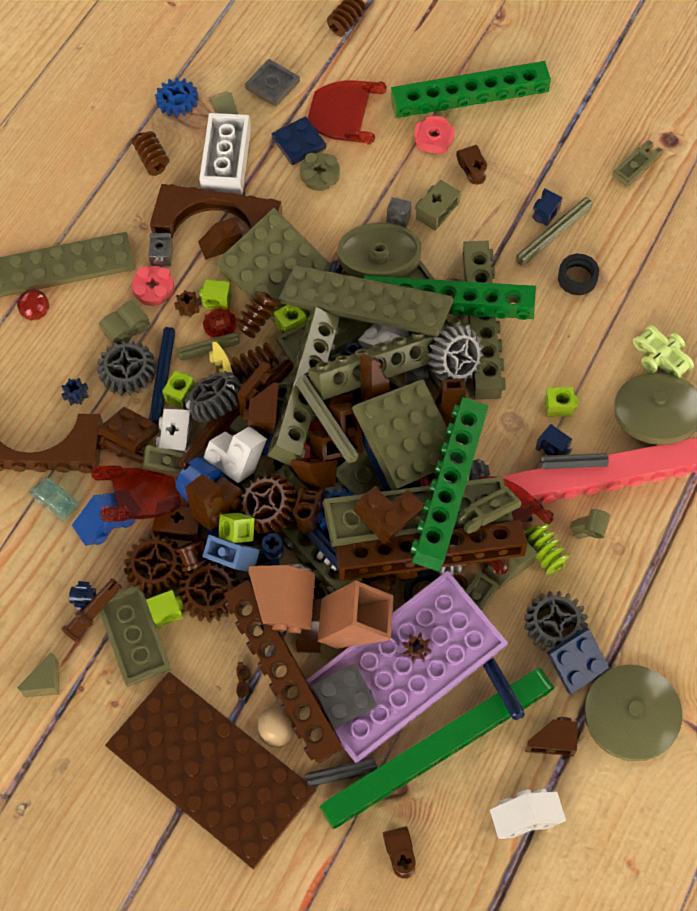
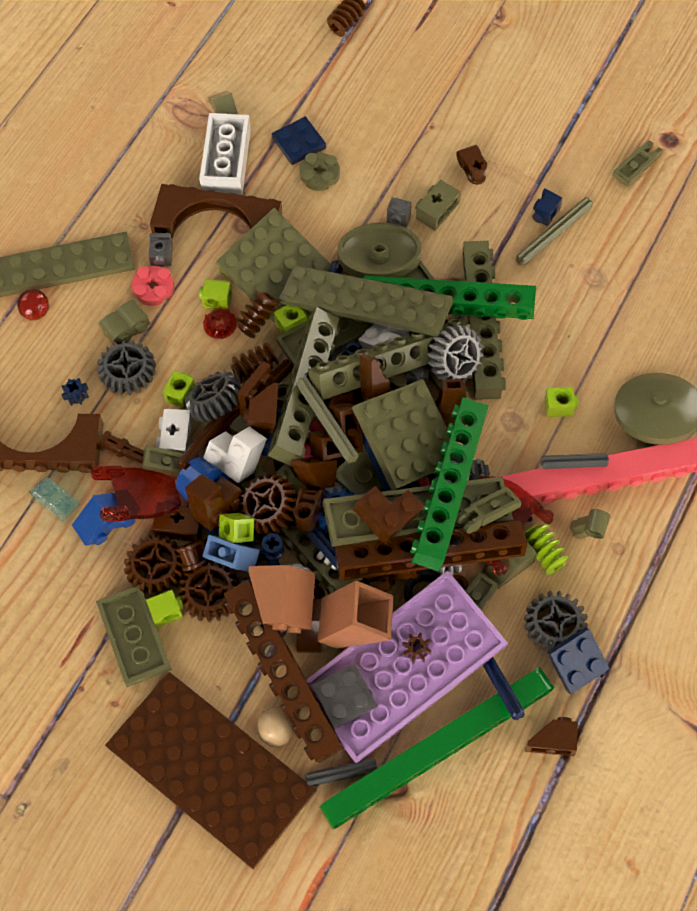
olive slope [17,653,59,697] -> none
reddish brown pin [61,578,123,642] -> none
dark blue gear [69,581,96,610] -> none
reddish brown plate [98,407,160,453] -> none
reddish brown piece [132,131,169,176] -> none
dark blue axle [149,327,175,424] -> none
blue gear [155,78,199,118] -> none
reddish brown gear [174,290,201,318] -> none
olive axle [177,332,240,360] -> none
reddish brown slope [198,217,243,260] -> none
light yellow slope [209,342,233,374] -> none
reddish brown piece [236,662,250,699] -> none
flat silver plate [245,59,300,107] -> none
clear red piece [307,80,387,145] -> none
reddish brown piece [383,826,416,879] -> none
green brick [391,61,551,118] -> none
coral plate [414,116,454,154] -> none
white brick [490,789,566,839] -> none
dark blue brick [535,424,572,456] -> none
black tyre [558,253,599,295] -> none
olive dish [584,665,682,762] -> none
yellowish green axle [633,325,694,378] -> none

